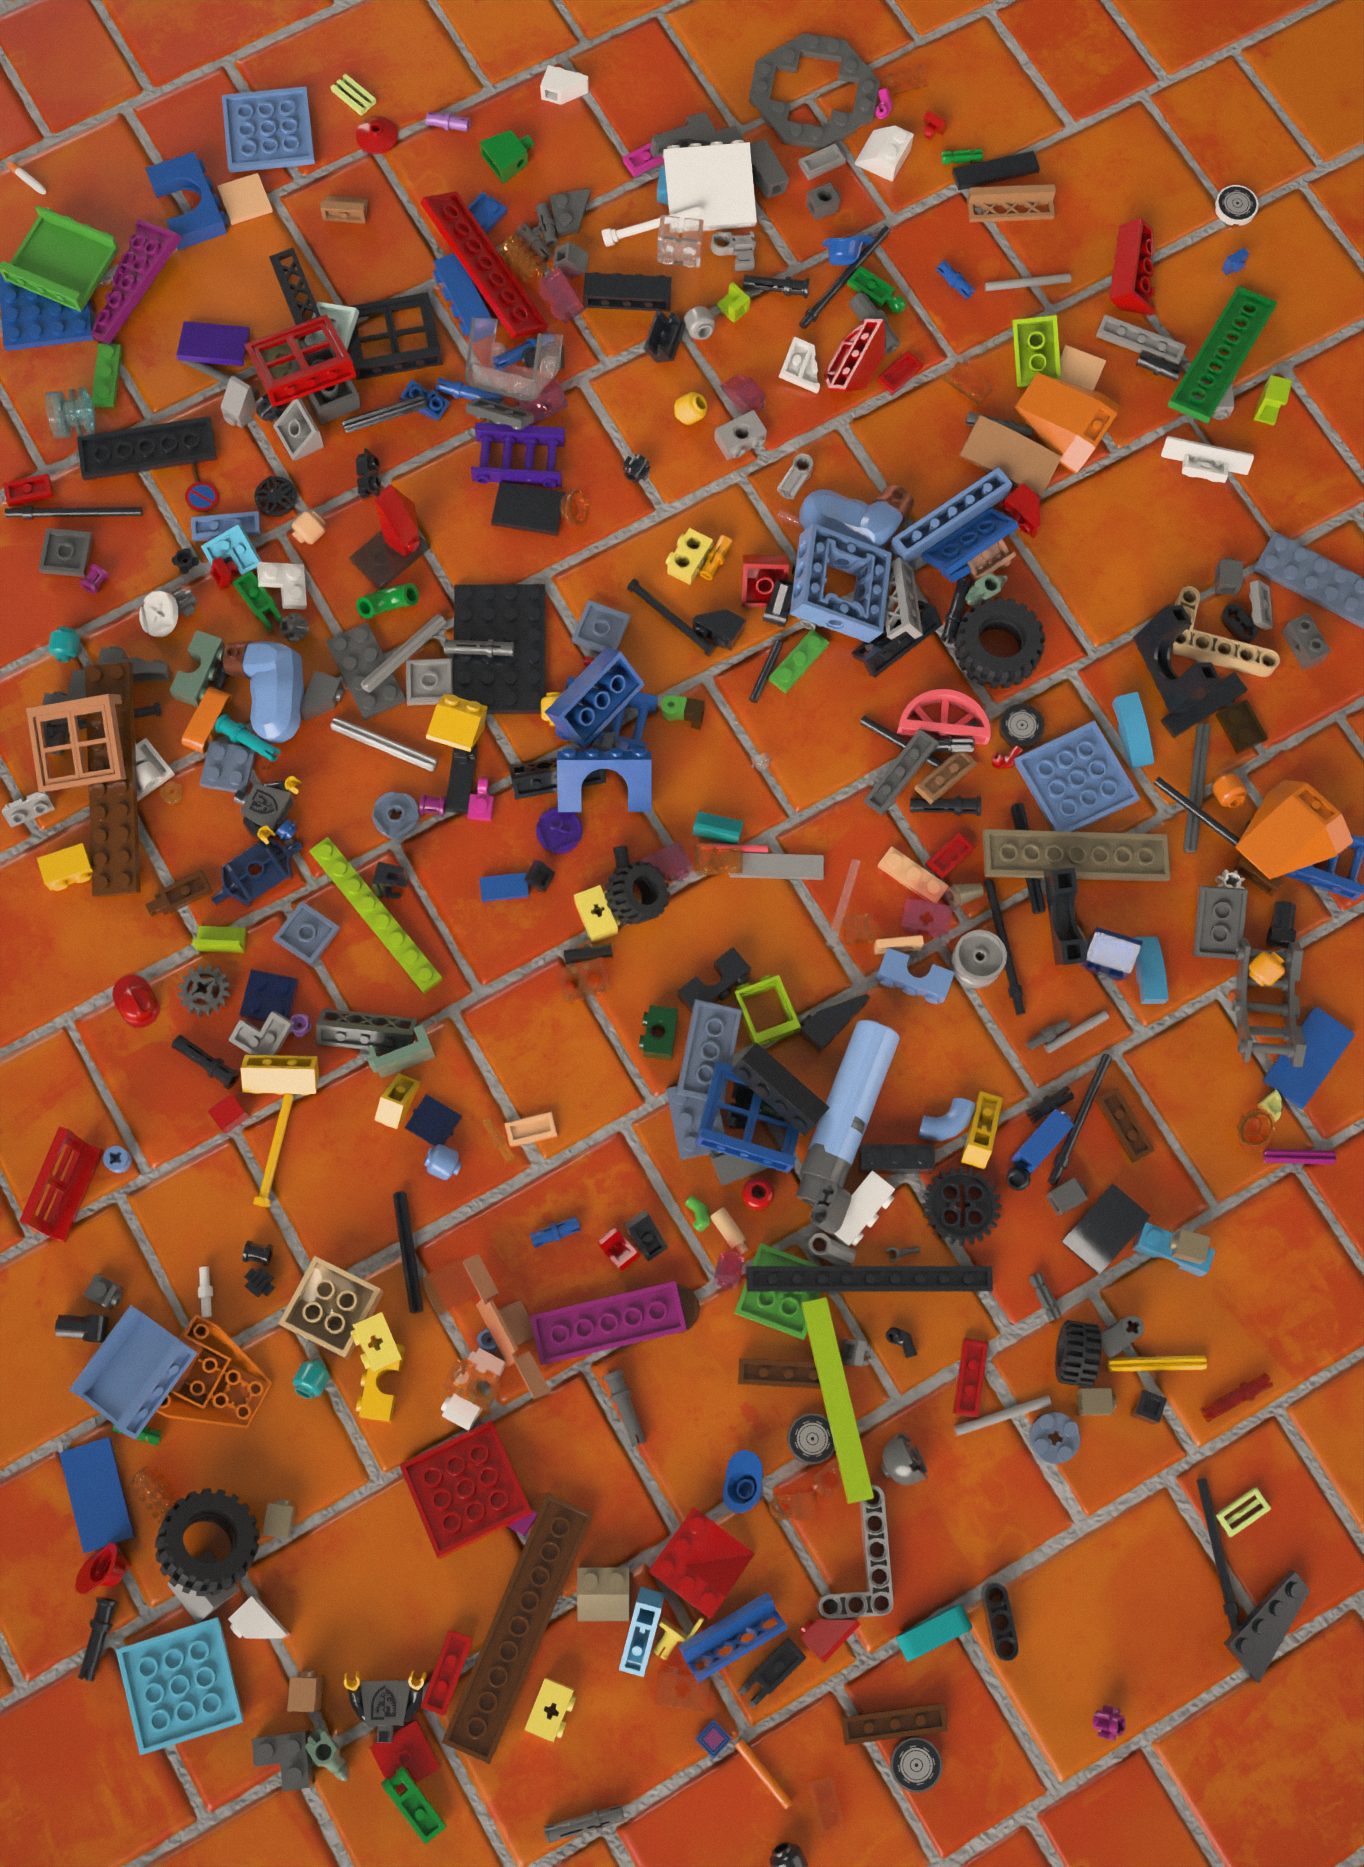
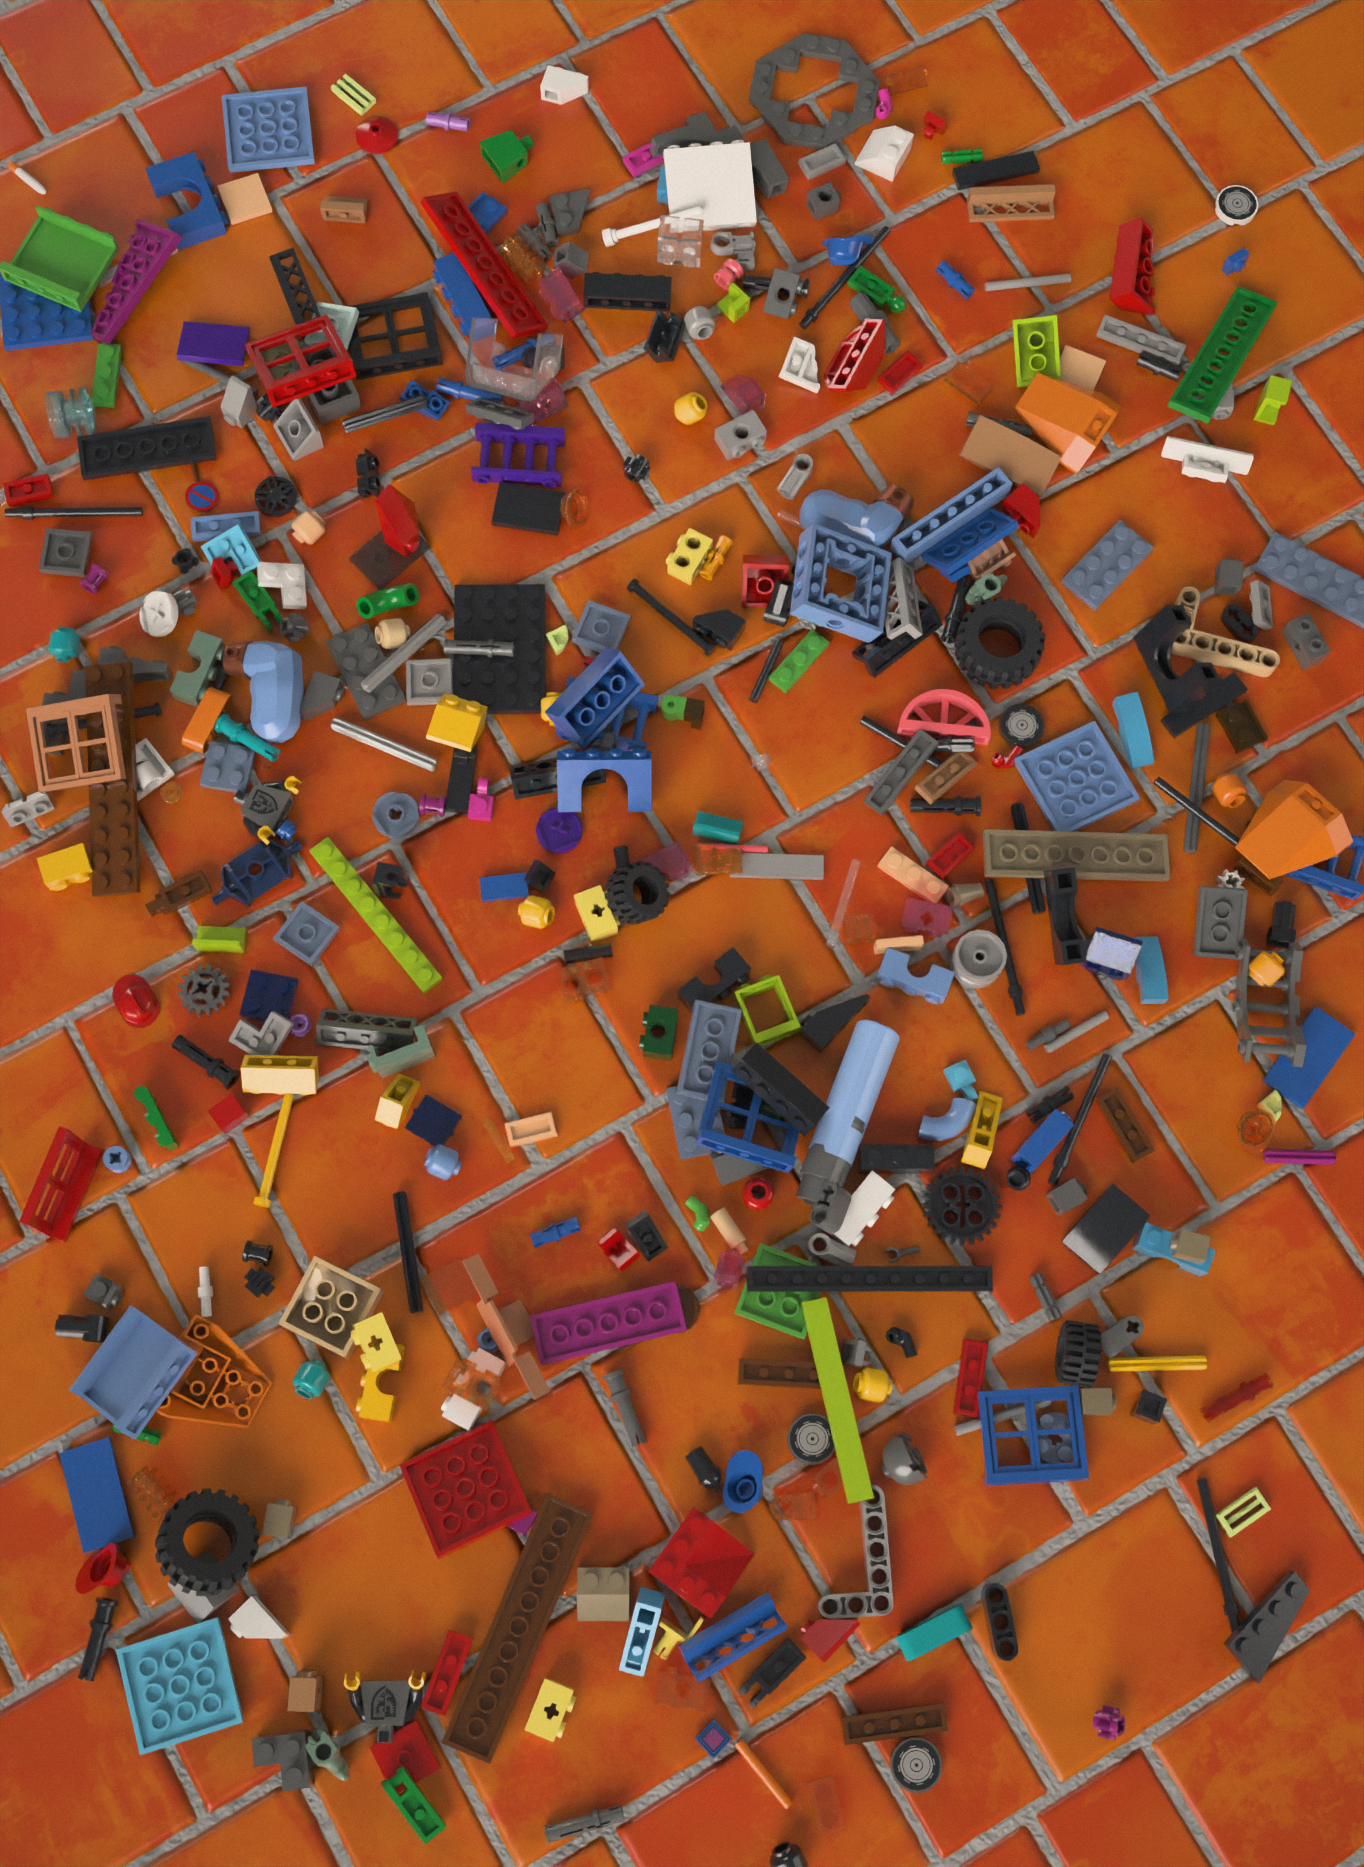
none -> green plate [134,1086,179,1151]
none -> tan head [375,618,411,649]
none -> yellow head [518,895,555,929]
none -> yellowish green tile [546,624,569,656]
none -> black piece [685,1446,722,1493]
none -> coral wheel [714,259,744,290]
none -> dark grey brick [763,268,804,319]
none -> yellow head [853,1367,892,1402]
none -> medium azure plate [943,1060,978,1102]
none -> blue window [977,1386,1089,1486]
none -> sand blue plate [1061,520,1154,611]

